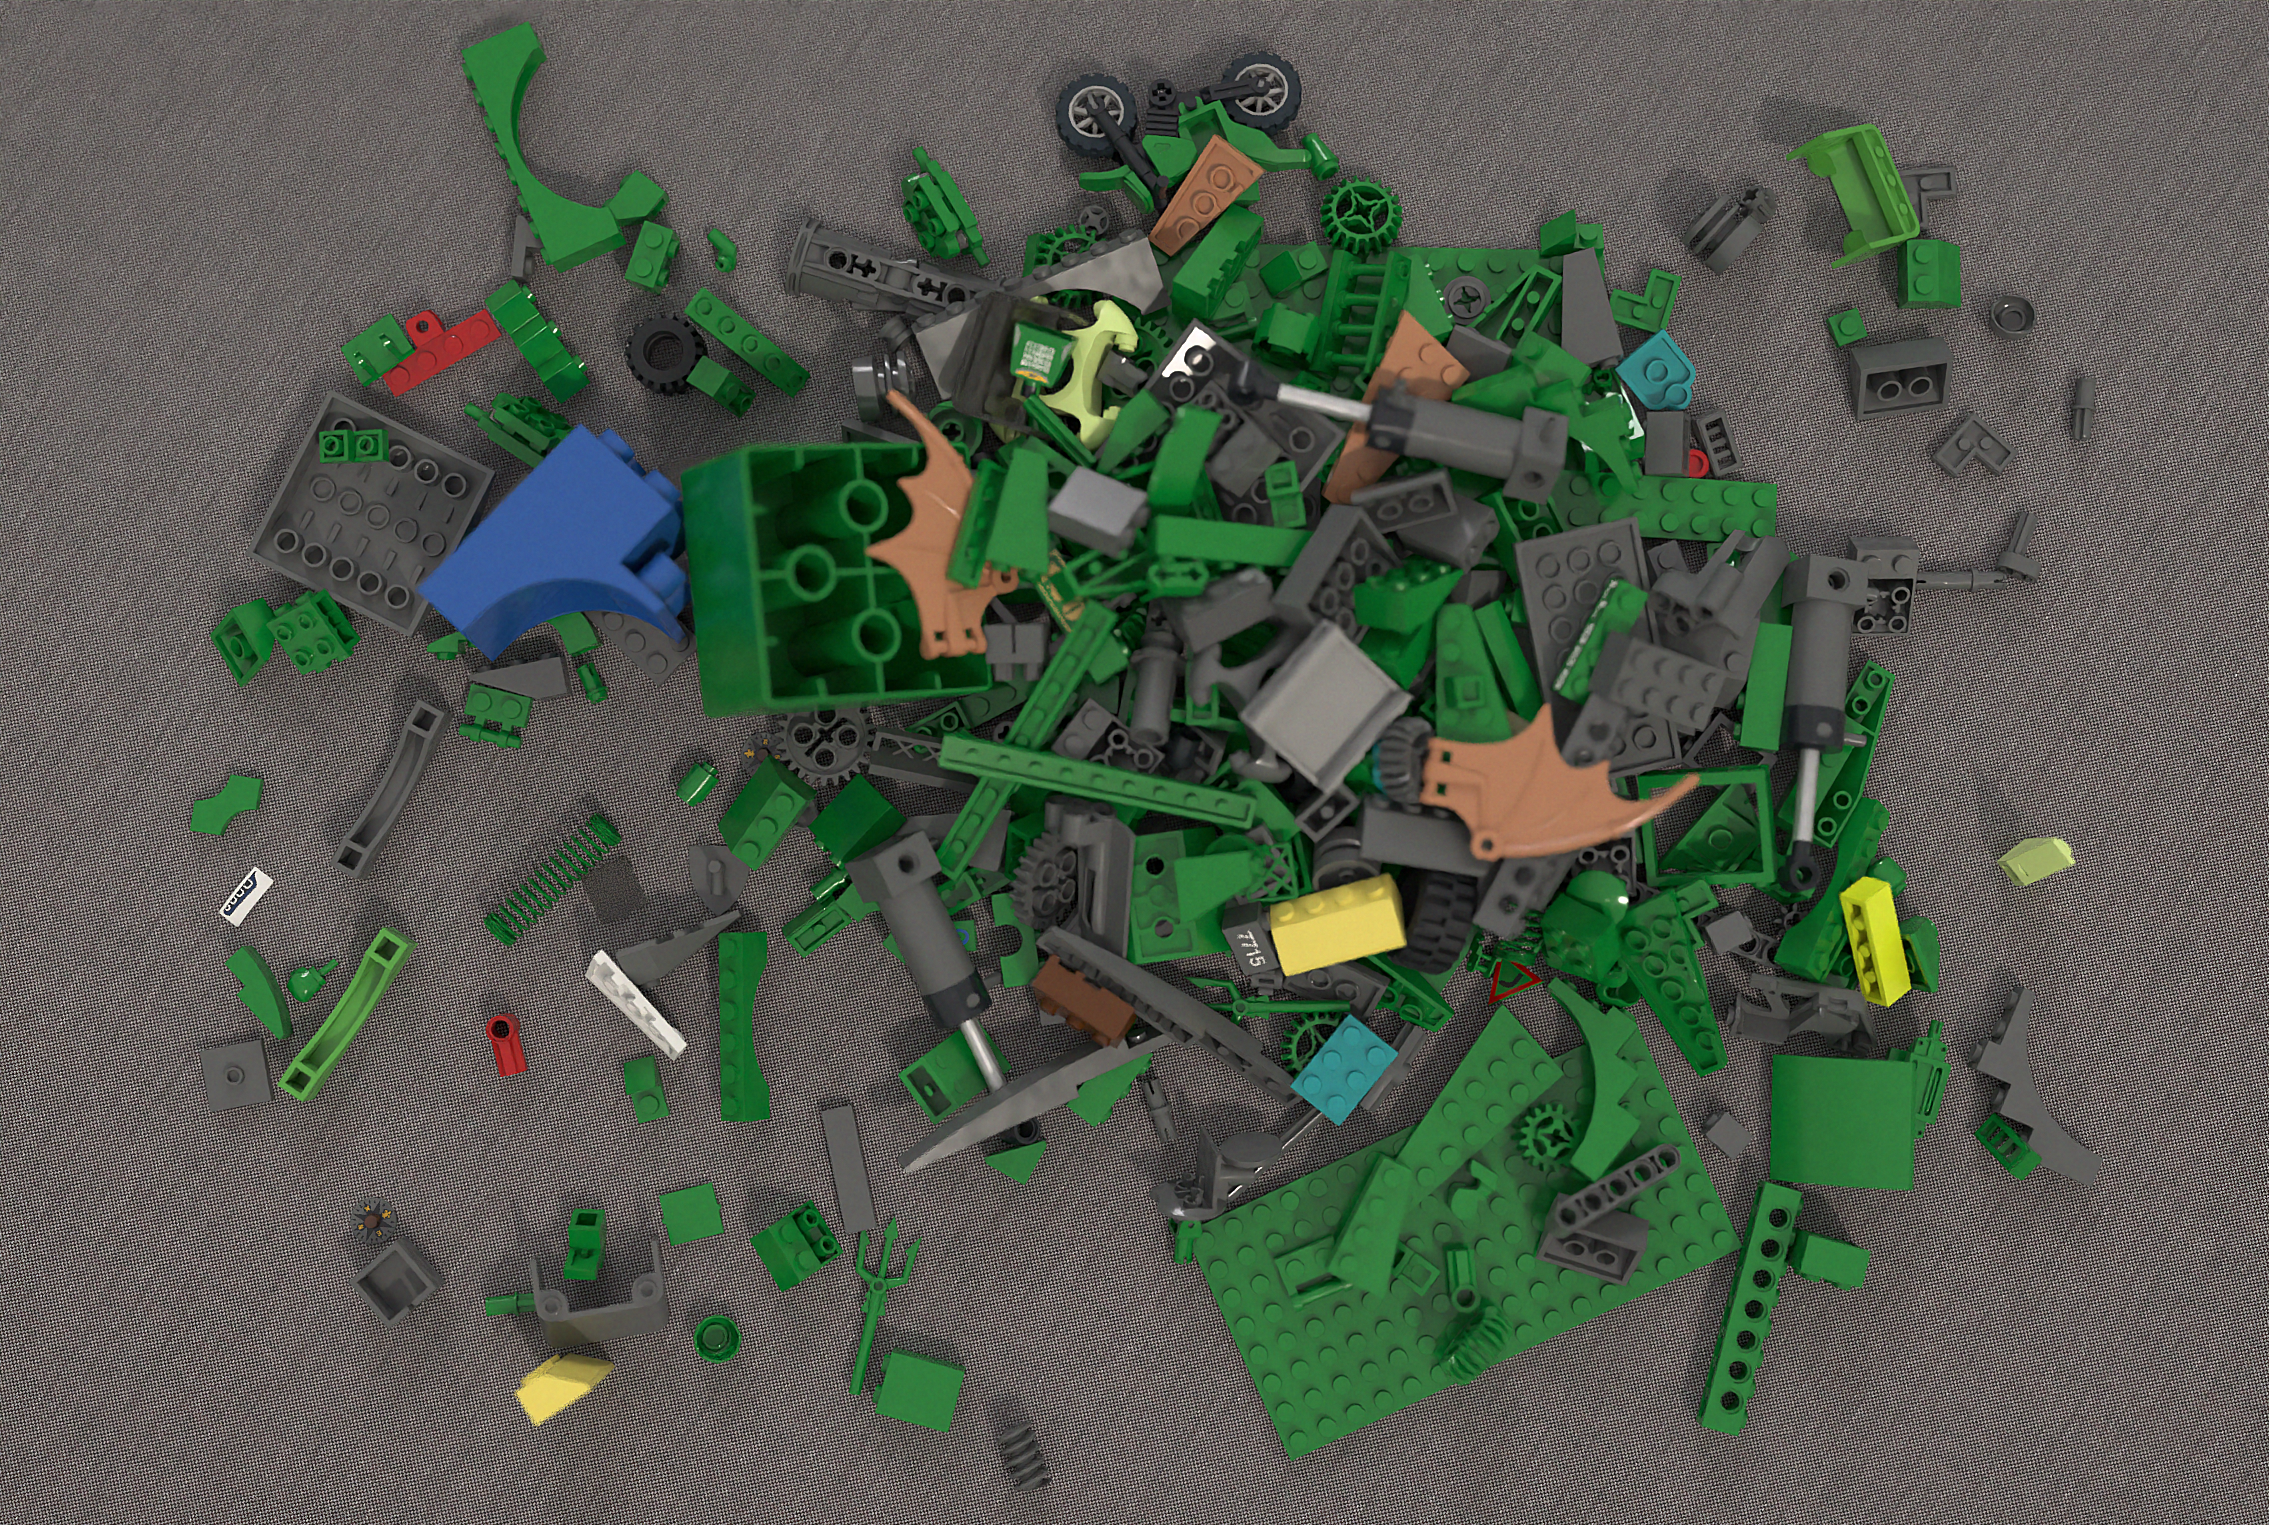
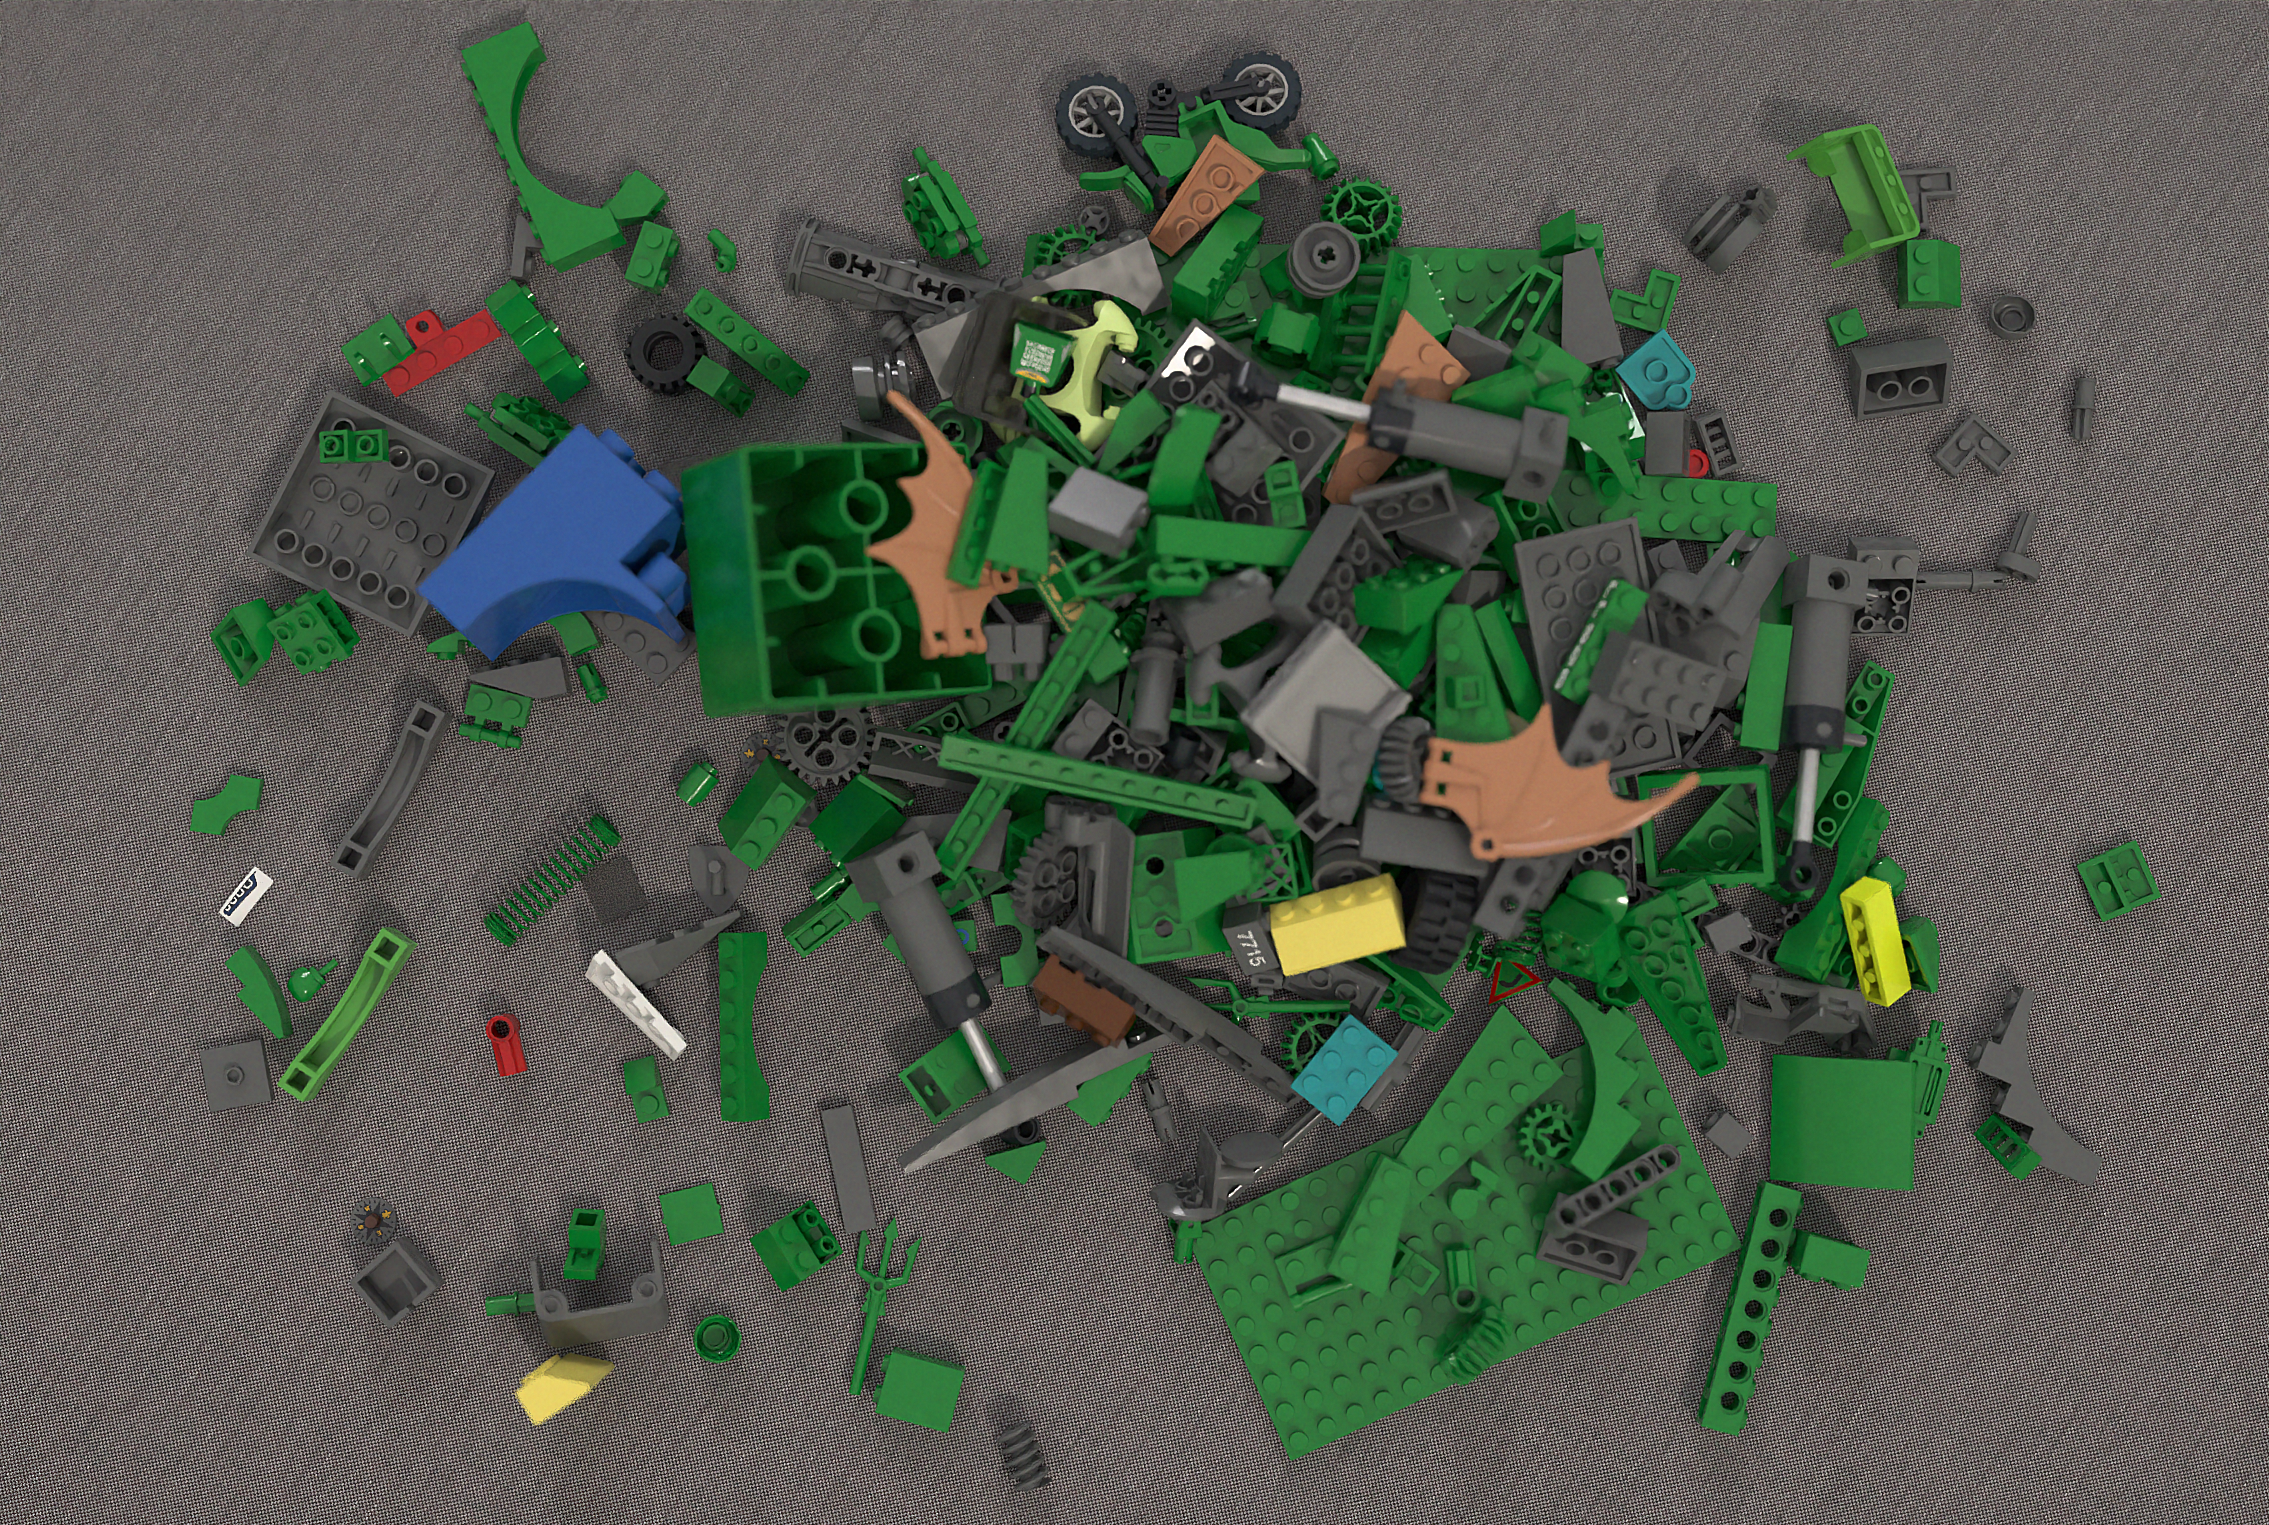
dark grey gear [1443,276,1491,325] -> none
yellowish green slope [1996,837,2075,886] -> none
none -> green piece [857,768,917,808]
none -> dark grey wheel [1285,221,1361,299]
none -> dark grey wing [1318,711,1382,824]
none -> green slope [2077,839,2162,922]

